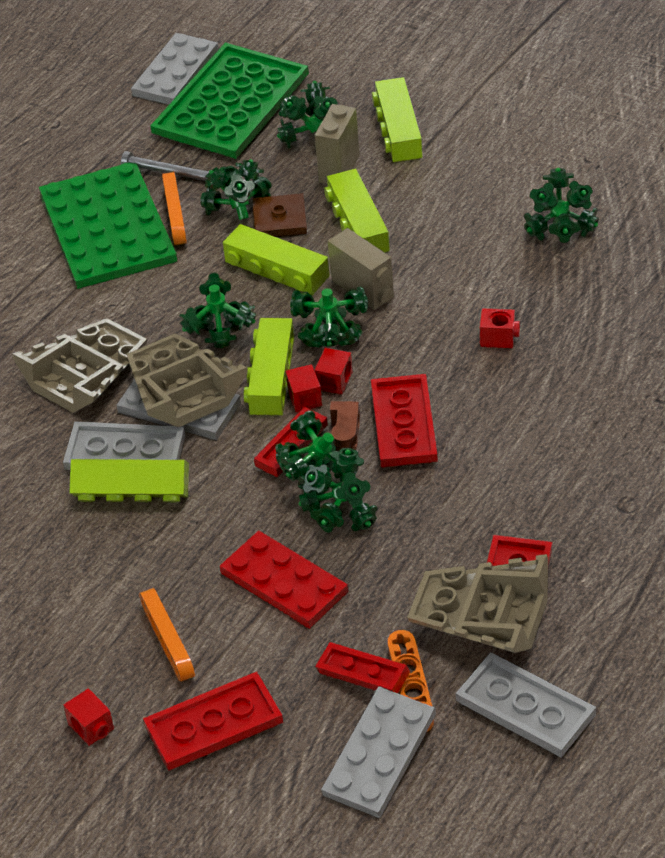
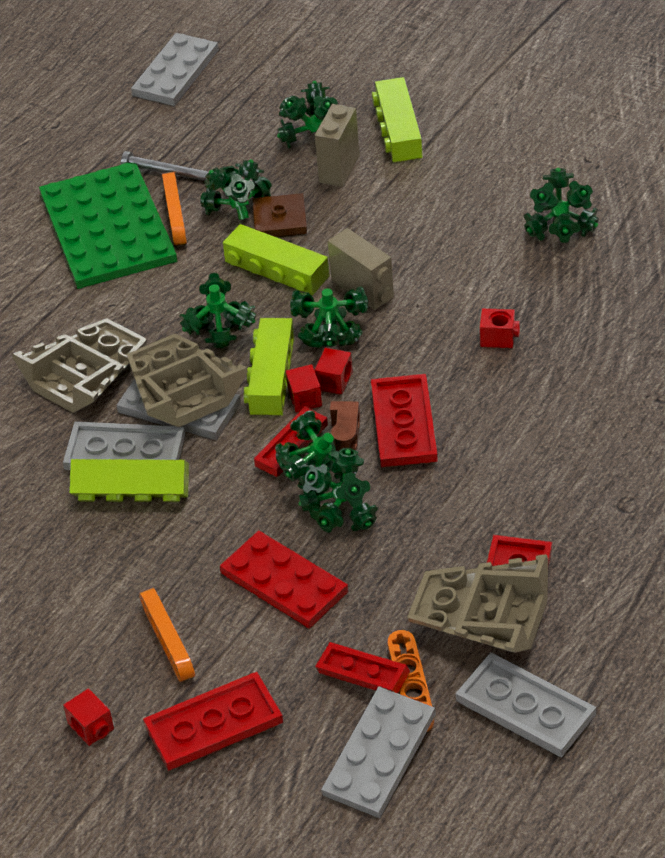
green plate [150,42,309,159] -> none
lime brick [324,169,390,253] -> none

